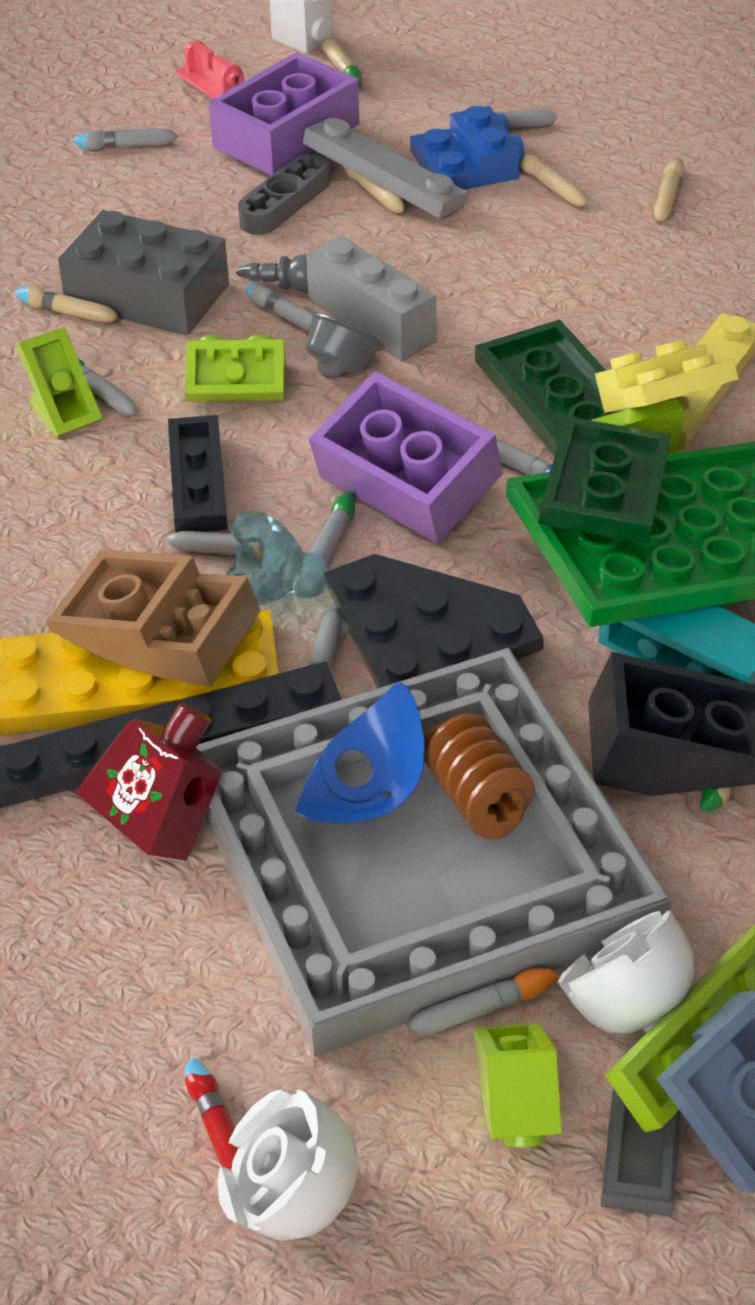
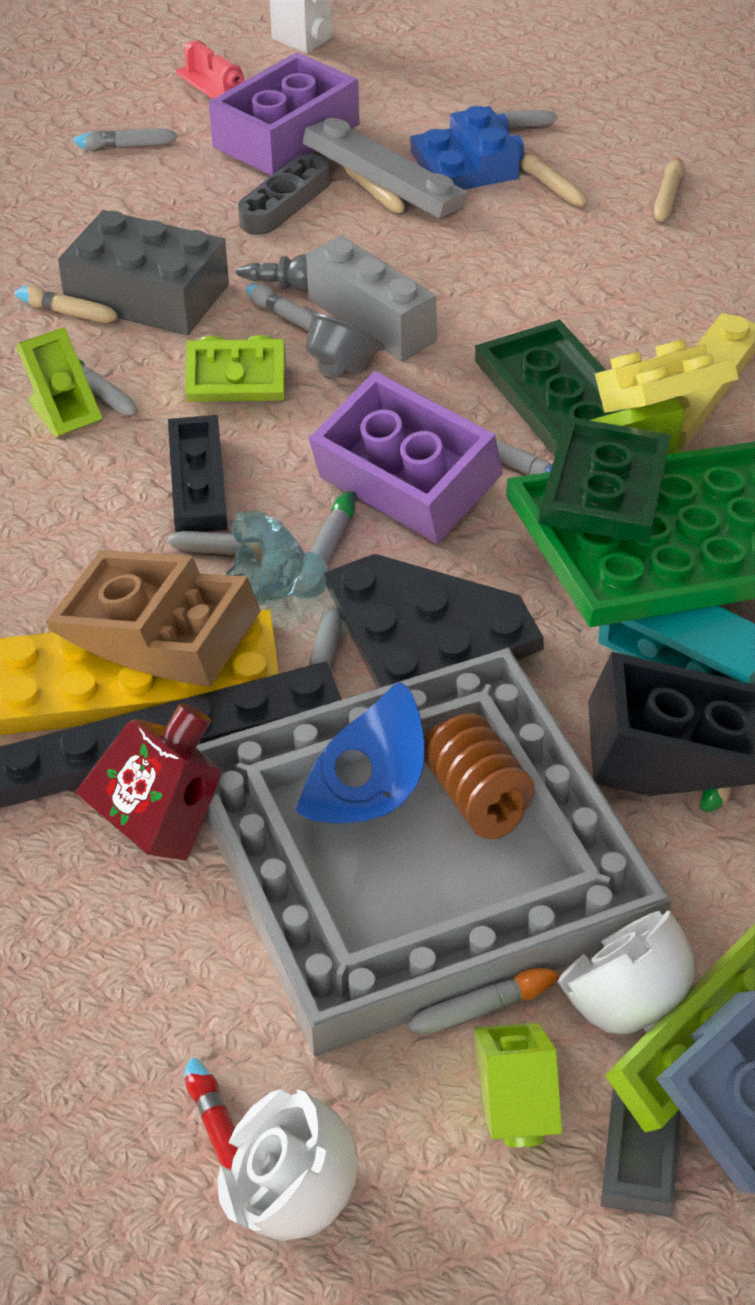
tan piece [322,38,363,87] -> none

